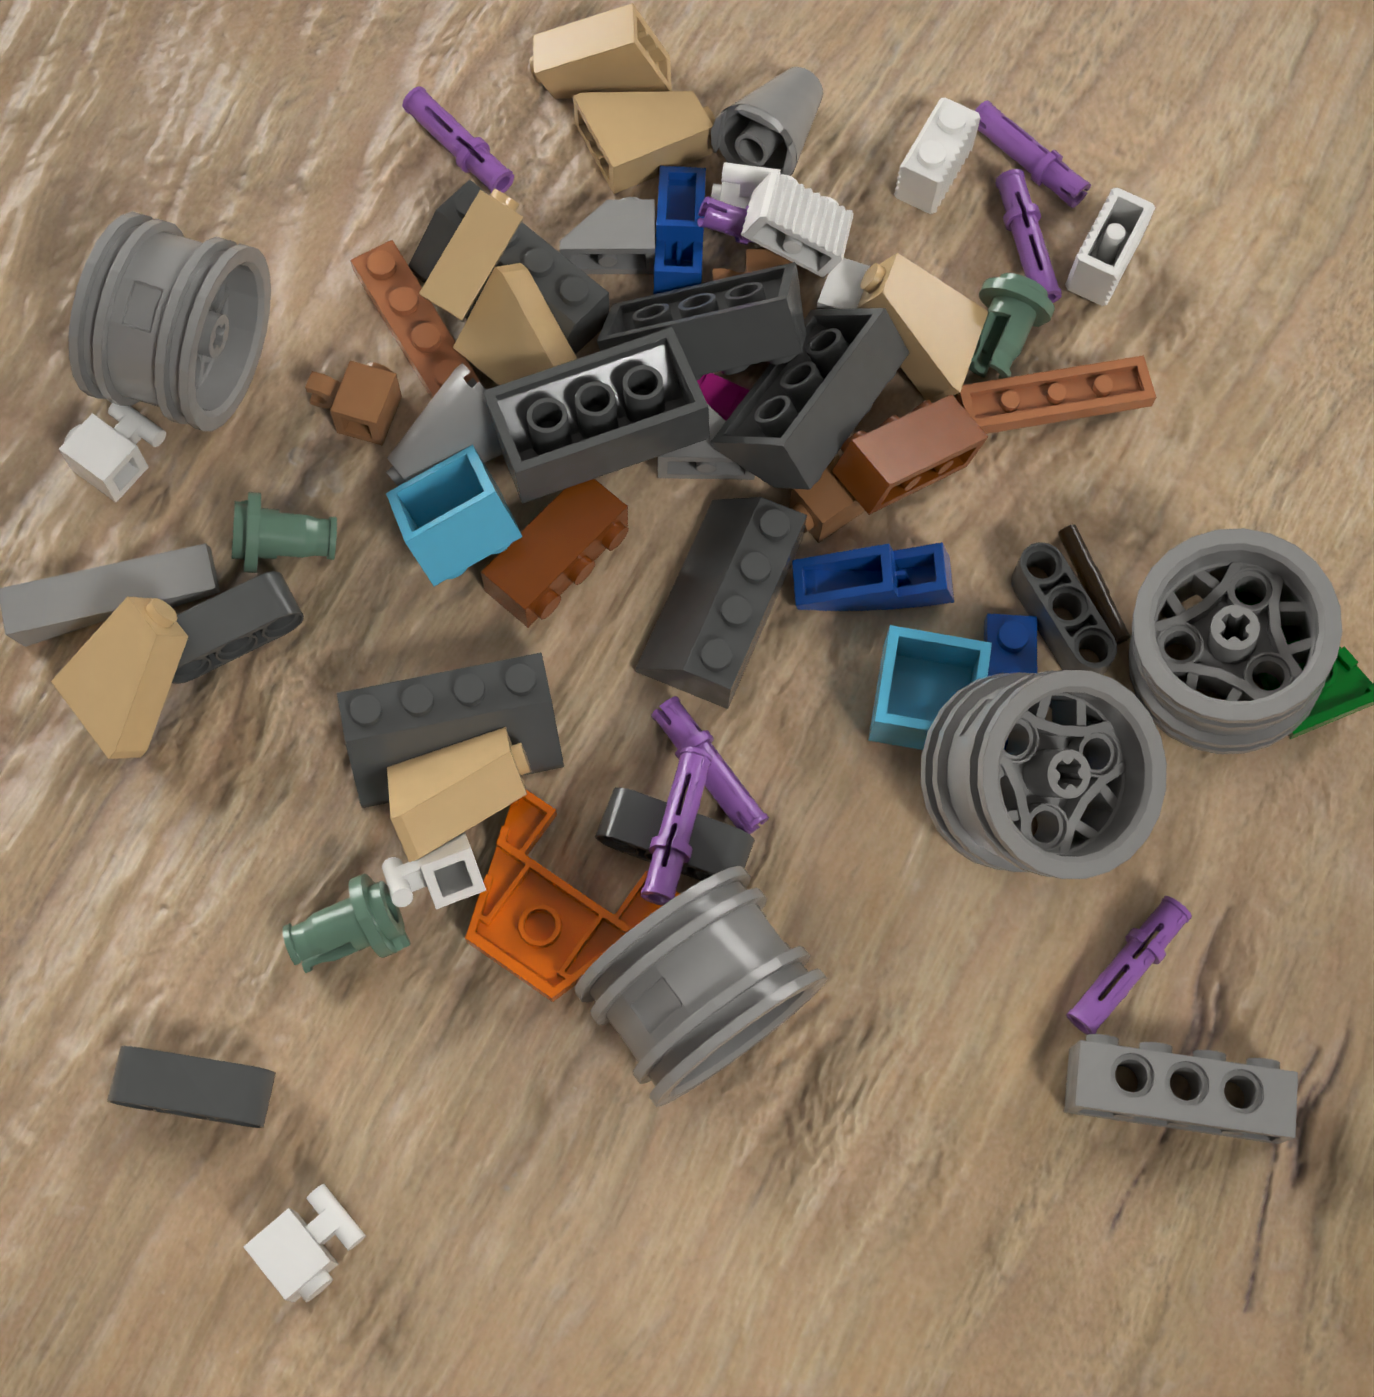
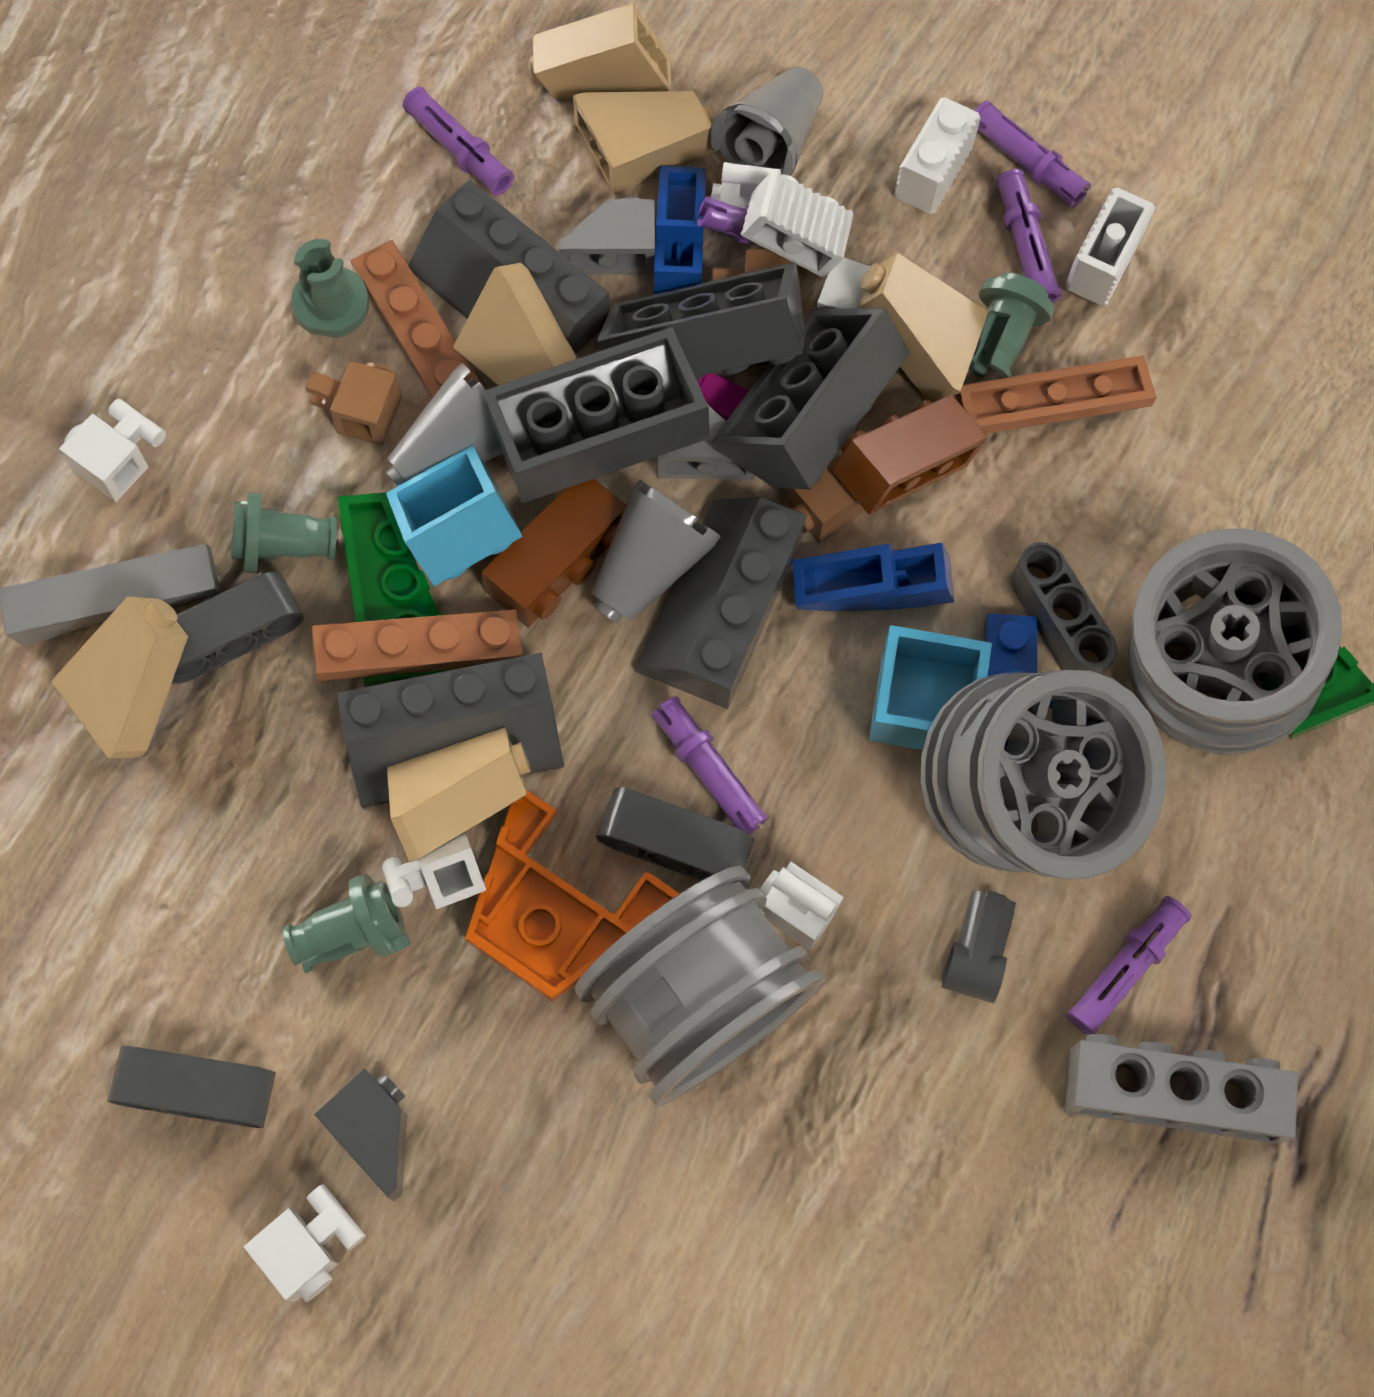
light grey wheel [68,211,271,431] -> none
tan slope [419,188,523,322] -> none
medium lavender pin [641,747,713,905] -> none
dark brown piece [1058,525,1131,645] -> none
none -> sand green piece [291,239,369,338]
none -> nougat plate [312,609,523,681]
none -> dark grey slope [314,1068,407,1202]
none -> green wing [337,492,455,687]
none -> light grey cone [591,479,721,624]
none -> white brick [760,862,844,951]
none -> dark grey piece [941,890,1016,1003]

